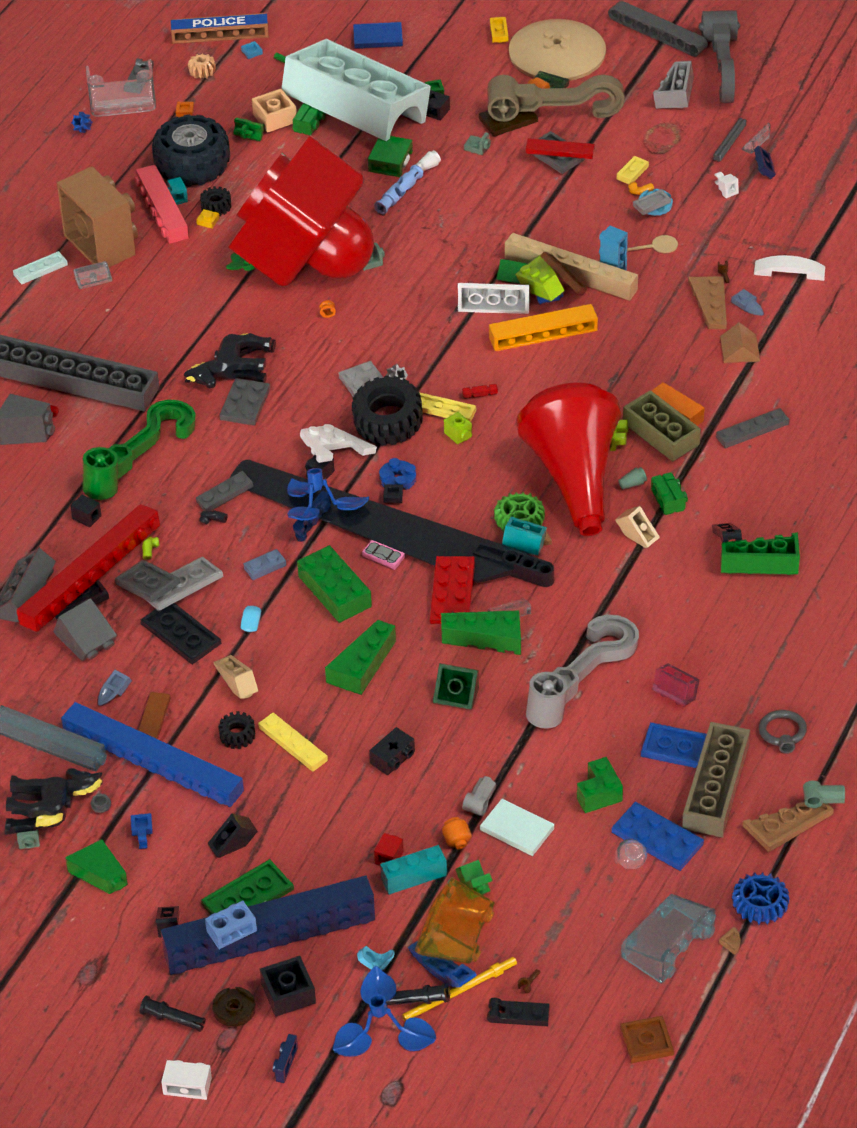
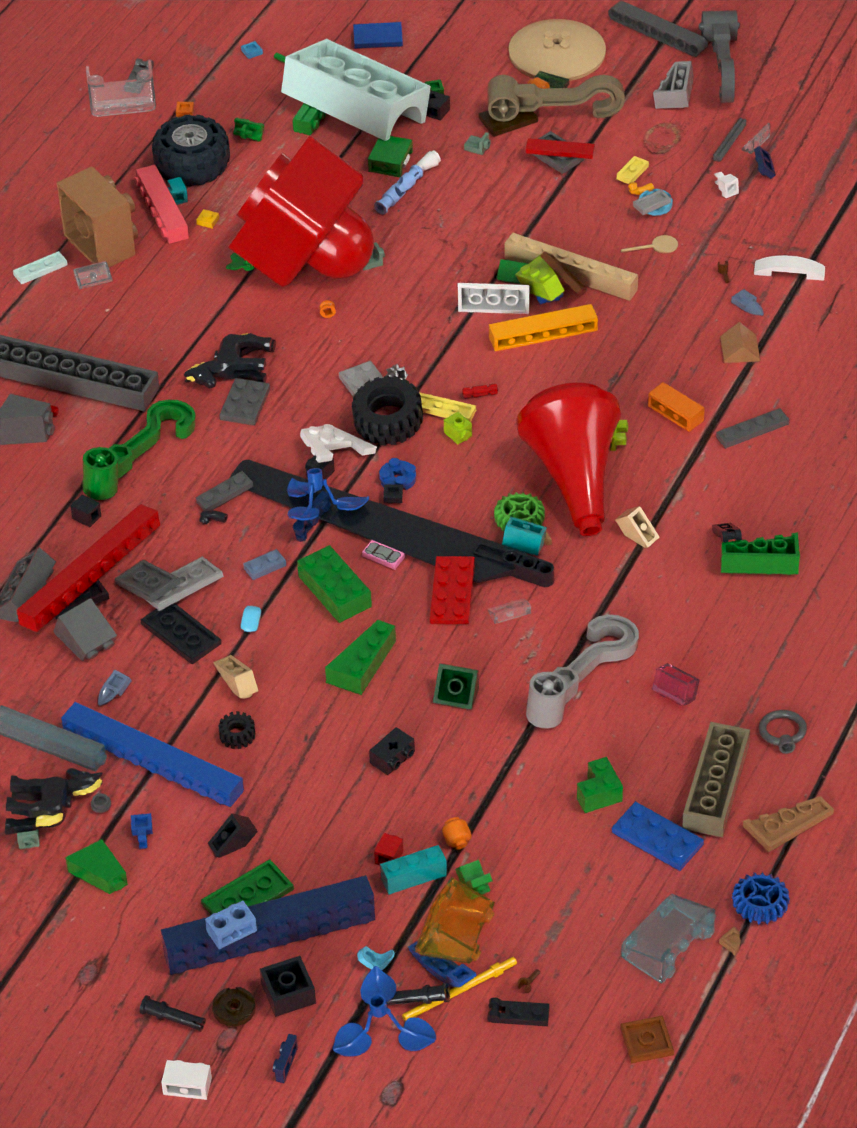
blue gear [71,112,93,133] -> none
dark orange tile [138,692,171,739] -> none
lime arm [142,536,159,560] -> none
black slope [156,906,179,938] -> none
nougat brick [171,13,269,44] -> none
light nougat gear [188,53,216,79] -> none
black tyre [200,186,232,216] -> none
light nougat brick [252,89,296,132] -> none
light yellow plate [258,713,328,772] -> none
green wedge [441,610,521,655] -> none
light grey piece [462,776,496,816] -> none
light aqua tile [480,799,554,856] -> none
yellow plate [490,17,509,43] -> none
dark azure brick [599,225,628,271] -> none
clear hair [614,839,647,869] -> none
sand green cone [618,467,647,490] -> none
olive brick [623,390,701,462] -> none
blue tile [641,722,707,768] -> none
green brick [651,472,688,515] -> none
medium nougat wing [688,276,727,329] -> none
sand green piece [803,780,845,808] -> none

